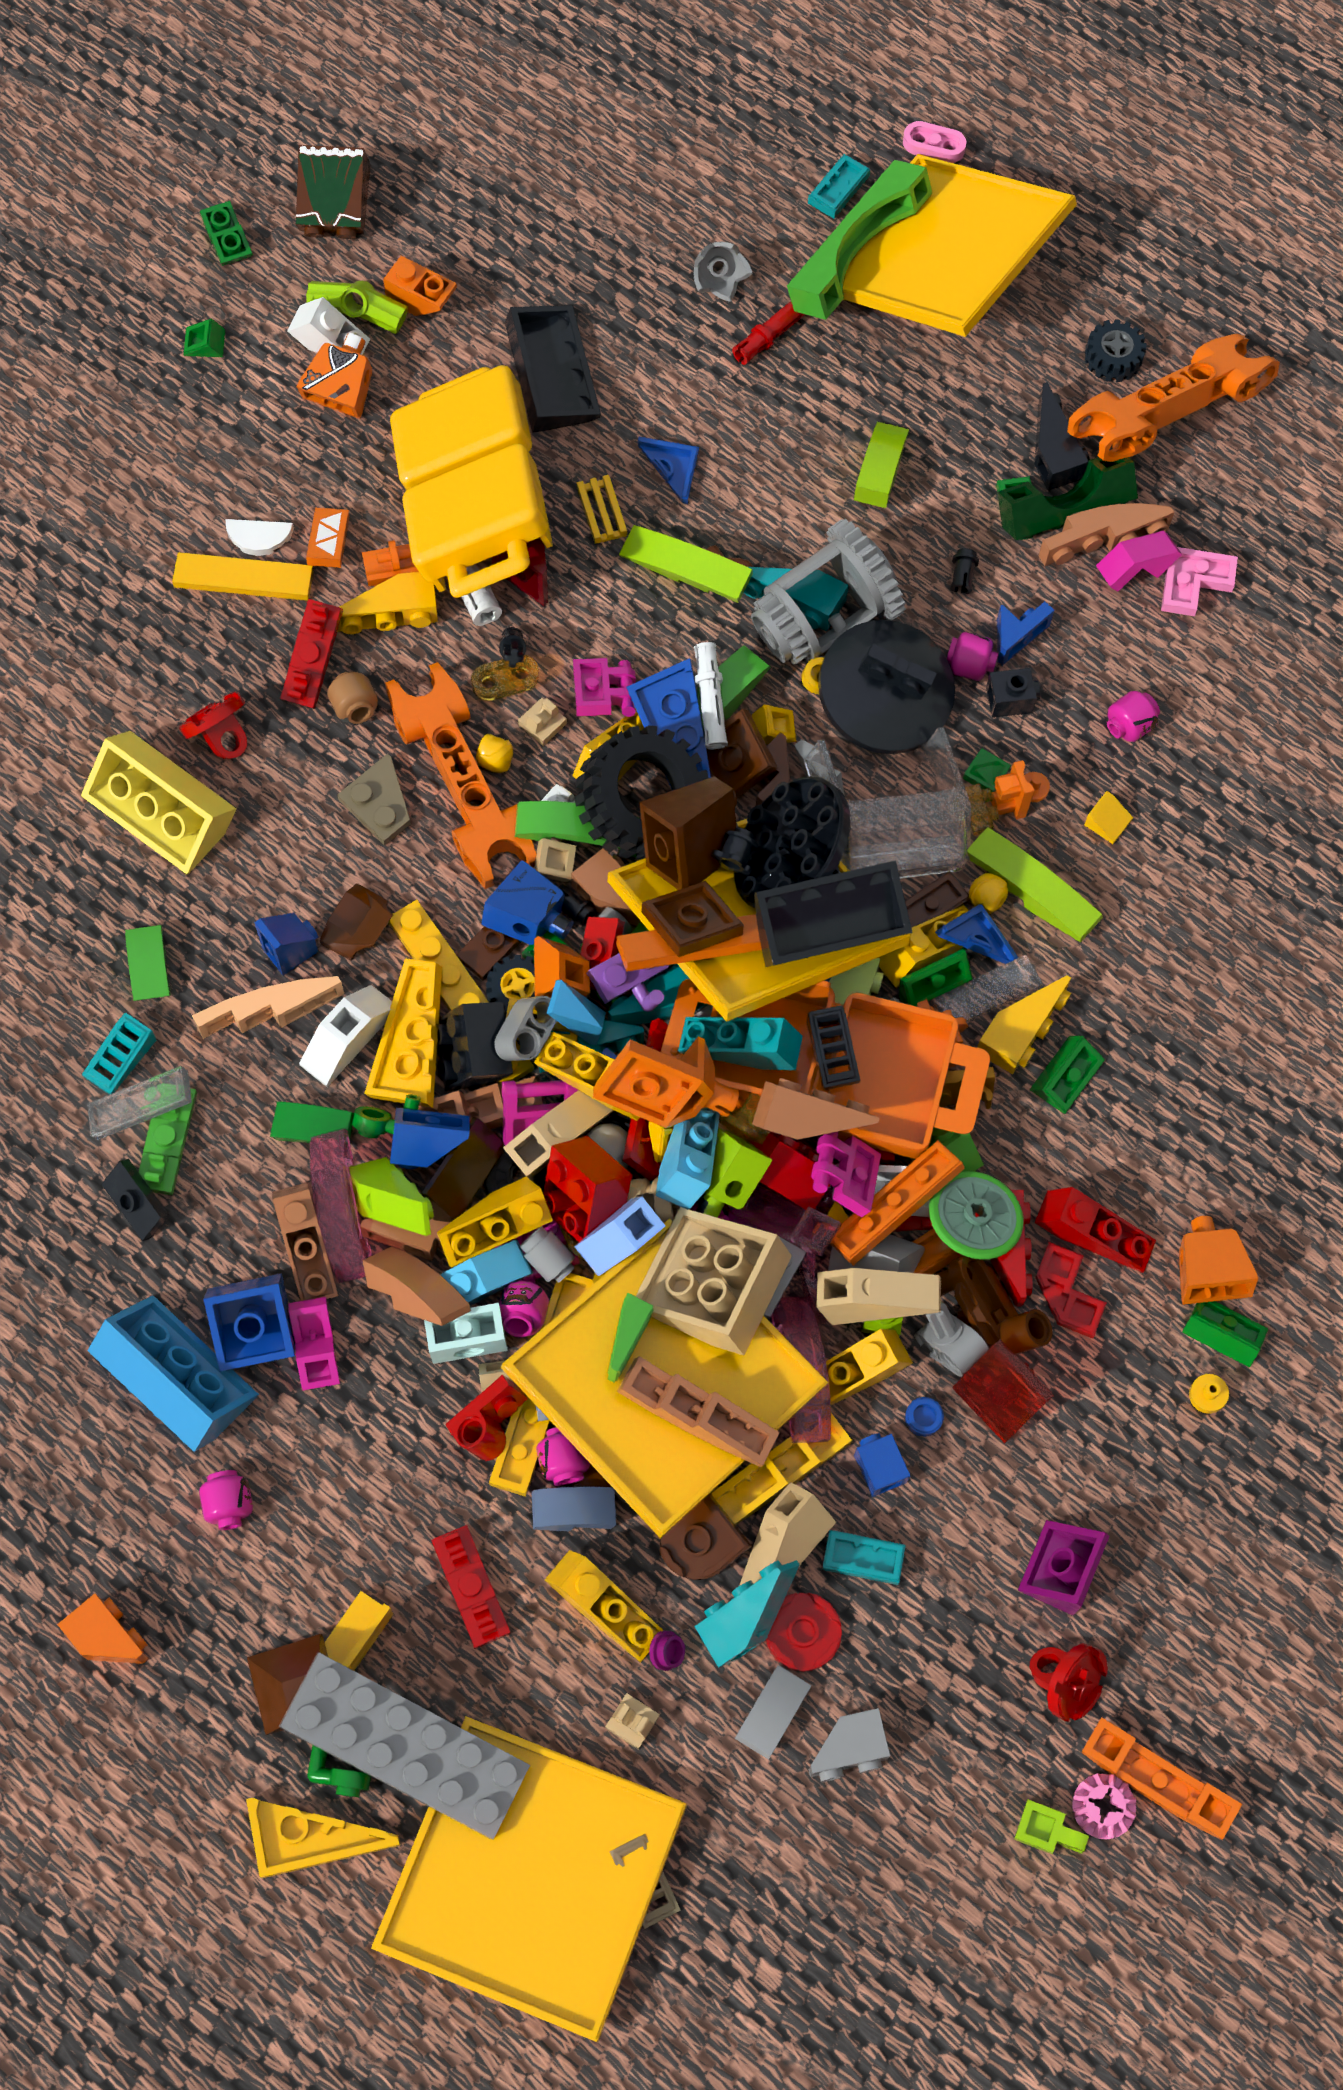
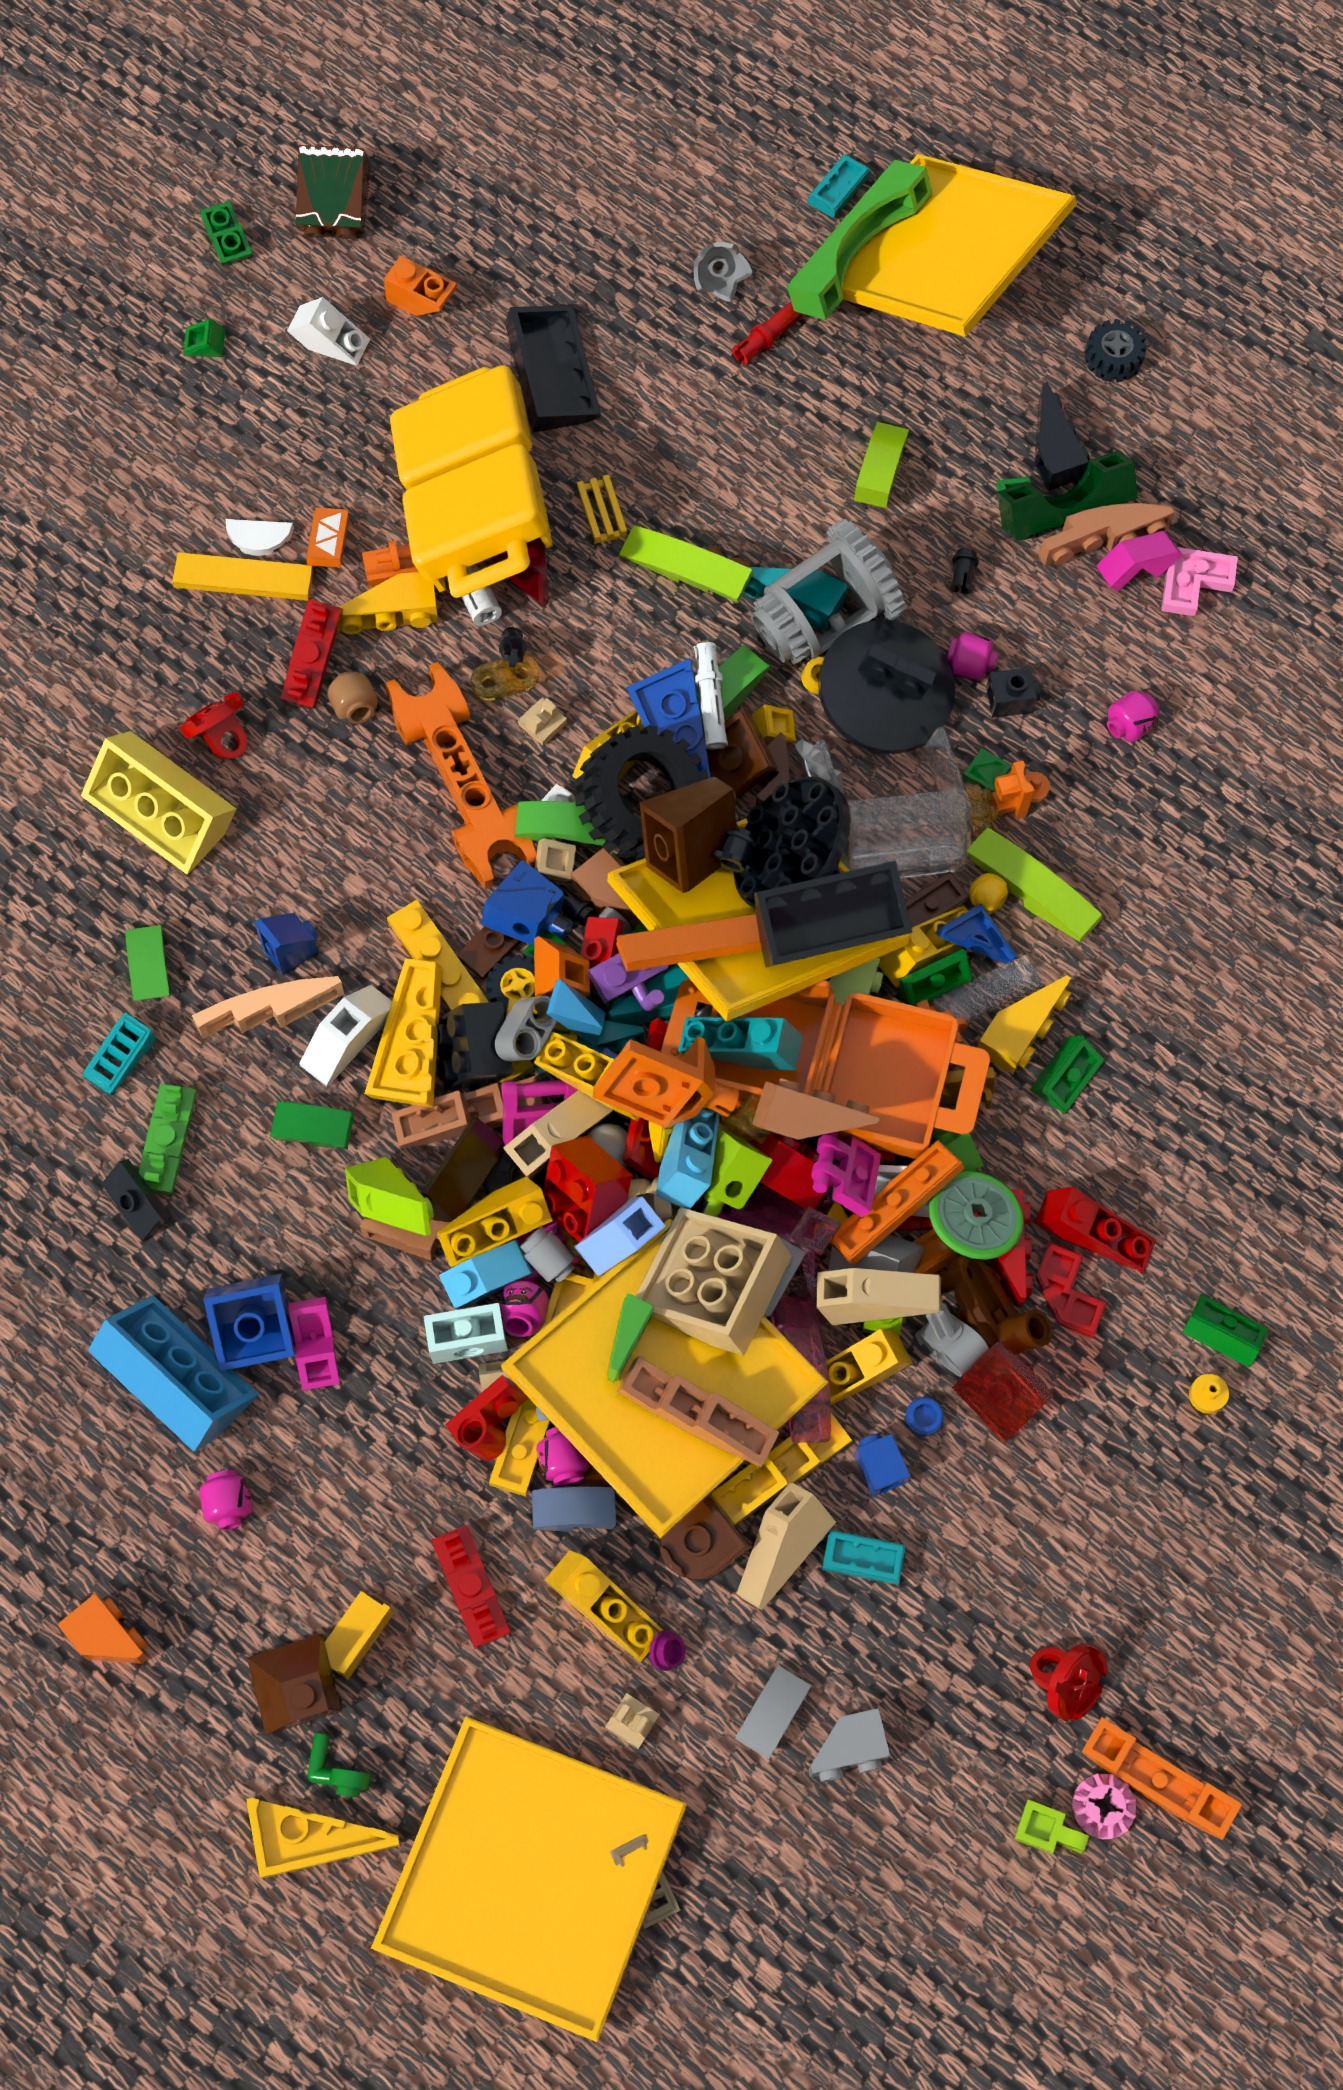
clear tile [87,1066,192,1140] -> none
nougat slope [272,1182,338,1301] -> none
light grey plate [279,1653,530,1840] -> none
orange torso [296,333,372,419] -> none
lime piece [306,280,408,334] -> none
clear pink slope [310,1129,372,1283] -> none
reddish brown slope [320,883,393,961] -> none
dark tan wing [337,753,411,846] -> none
green plate [352,1094,421,1138] -> none
nougat slope [362,1246,471,1326] -> none
blue slope [390,1108,470,1169] -> none
yellow piece [476,734,513,773] -> none
dark pink plate [573,658,636,717] -> none
blue tile [638,436,699,504] -> none
reddish brown tile [641,881,744,957] -> none
slope [694,1560,800,1668] -> none
red tile [766,1593,842,1672] -> none
black slope [806,1005,860,1090] -> none
bright pink plate [903,121,966,163] -> none
blue slope [997,601,1055,666] -> none
magenta slope [1018,1520,1110,1615] -> none
orange piece [1067,334,1280,462] -> none
yellow slope [1084,791,1133,844] -> none
orange torso [1179,1216,1258,1305] -> none

